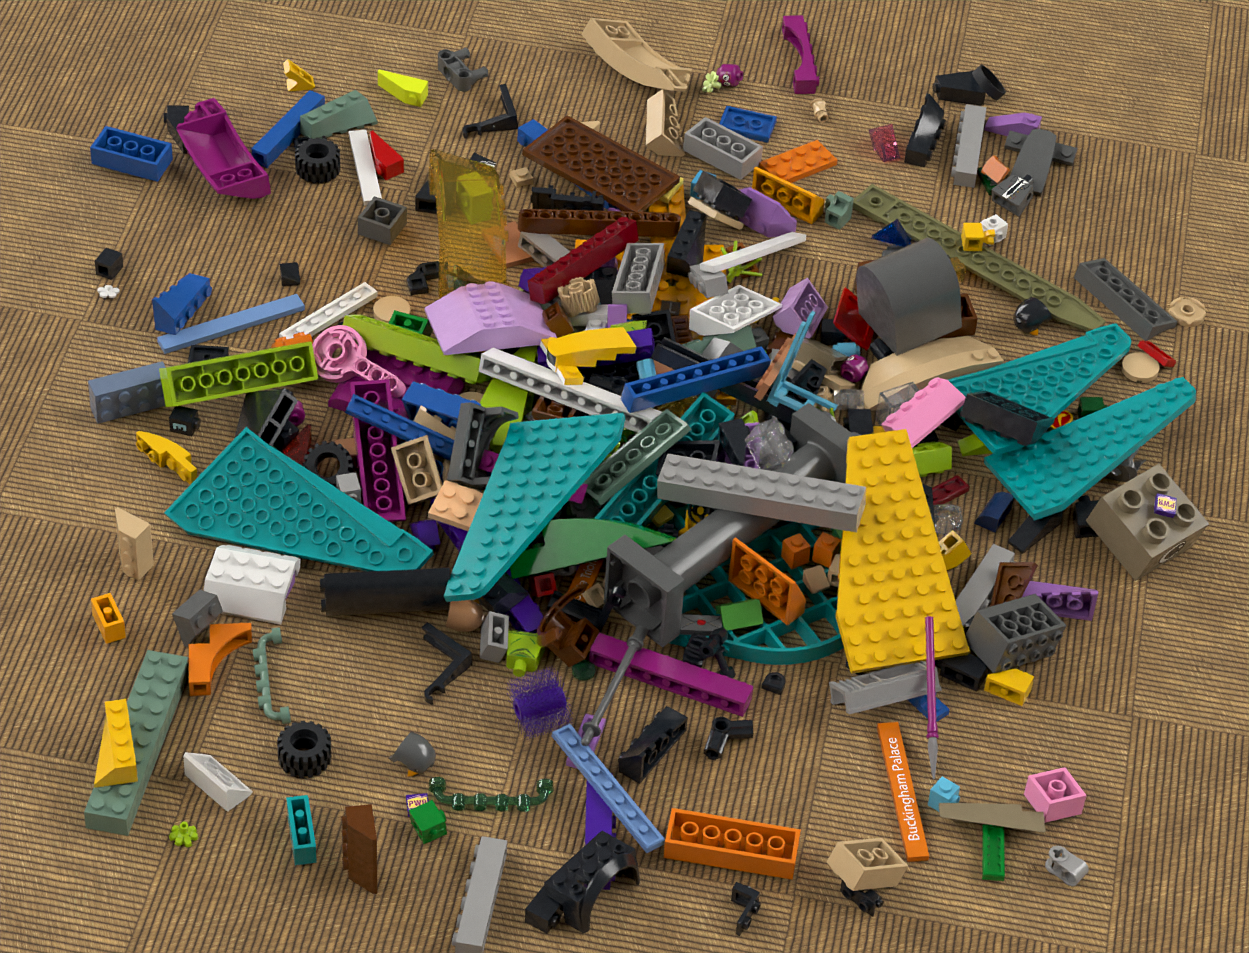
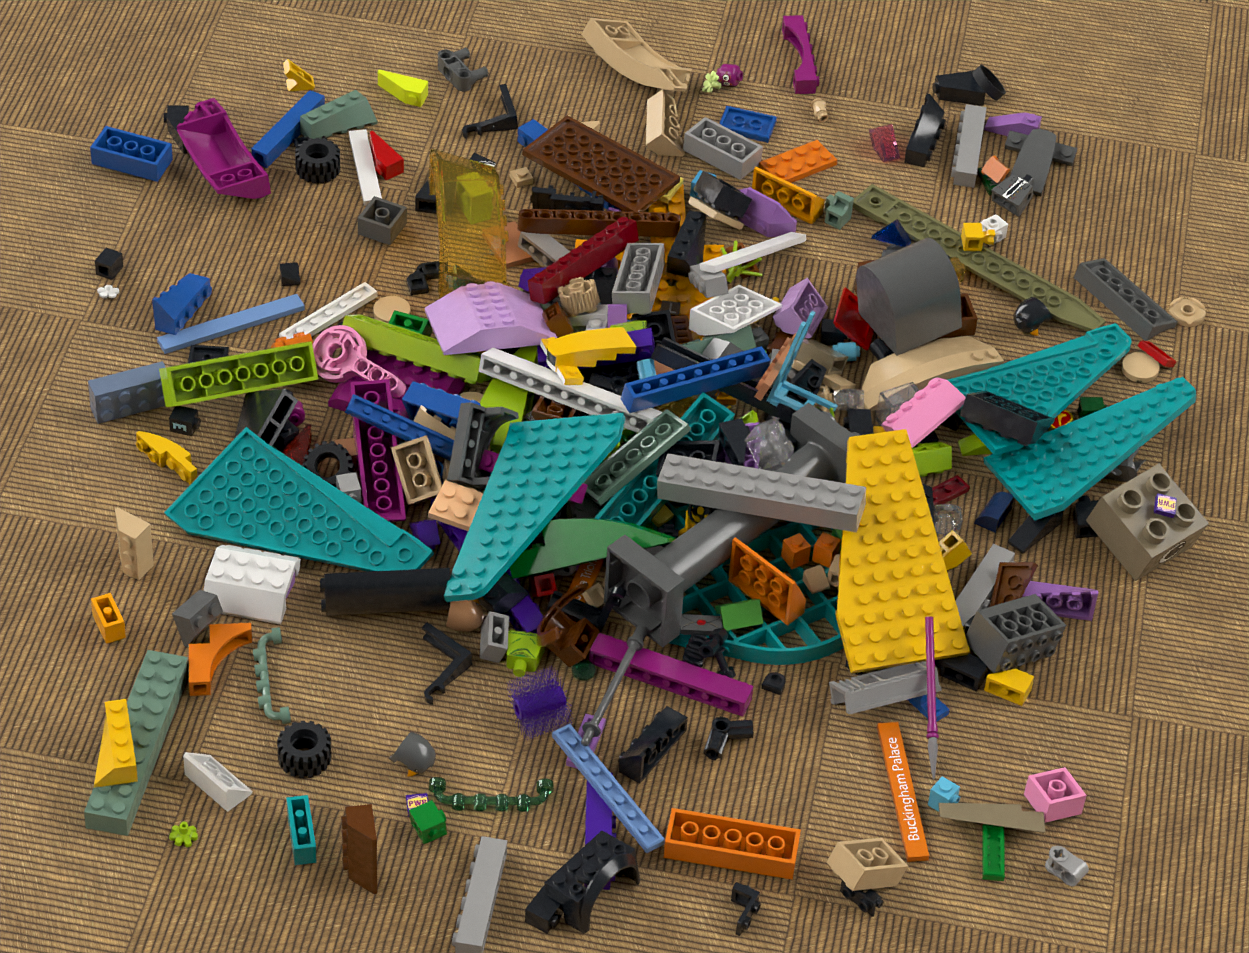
magenta head [840,354,869,383] -> none

